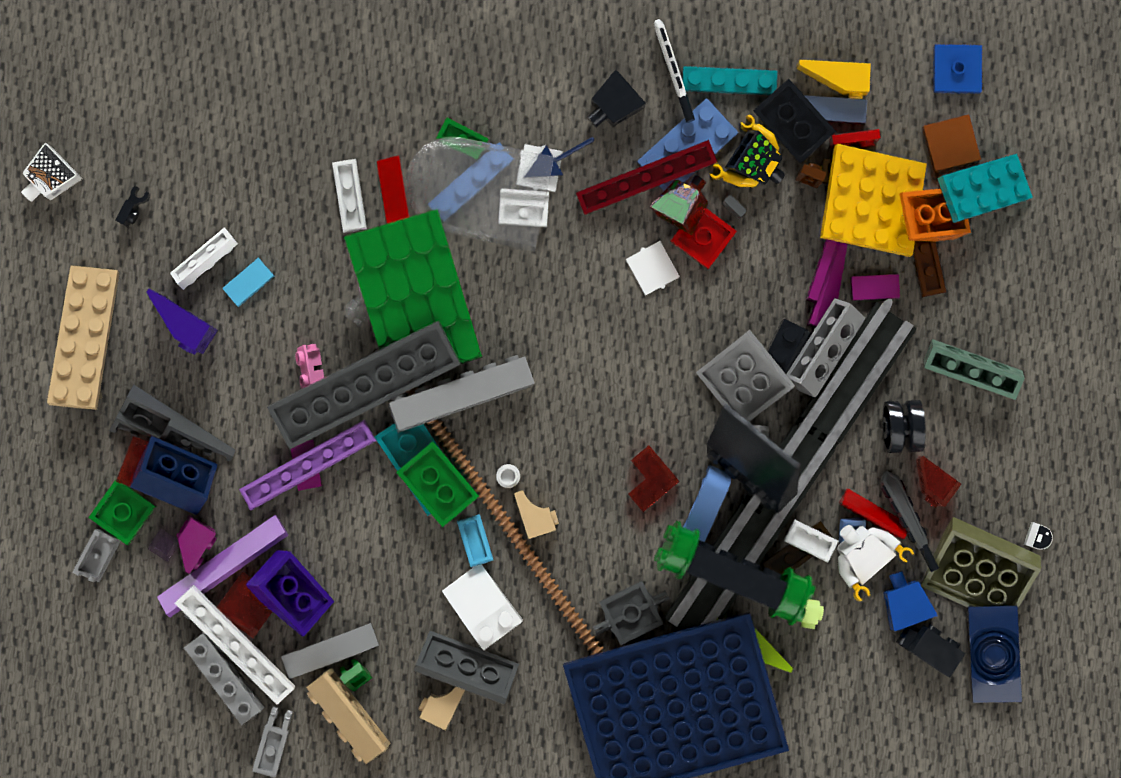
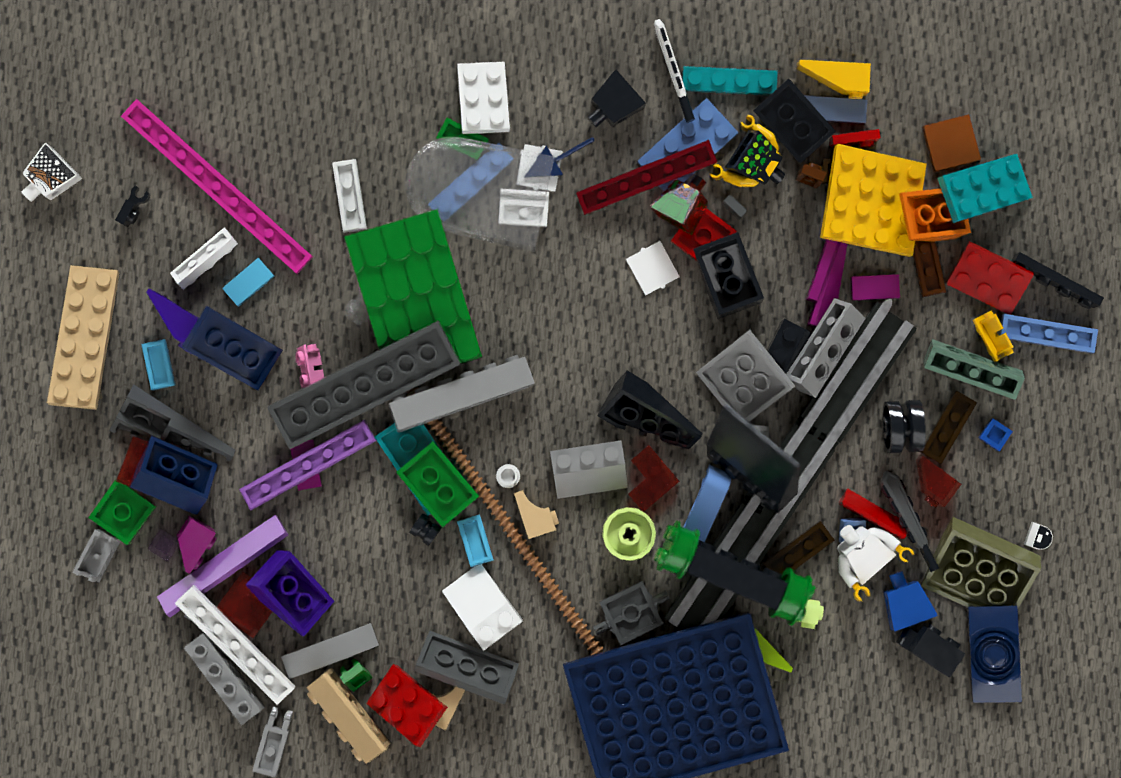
red slope [377,155,410,224] -> none
white plate [784,520,838,562] -> none
blue plate [933,44,982,93] -> none
none -> dark pink plate [121,99,313,274]
none -> medium azure tile [141,339,176,391]
none -> dark blue plate [181,306,283,390]
none -> red plate [366,664,448,747]
none -> black wheel [409,513,442,546]
none -> white plate [457,62,510,134]
none -> light grey slope [550,440,628,499]
none -> black wedge [597,370,703,449]
none -> yellowish green wheel [602,507,656,561]
none -> black slope [693,232,764,319]
none -> dark brown plate [920,391,977,464]
none -> red plate [946,241,1034,315]
none -> yellow hinge [973,310,1014,362]
none -> blue plate [978,418,1013,451]
none -> medium blue plate [999,314,1098,353]
none -> black plate [1011,252,1104,309]

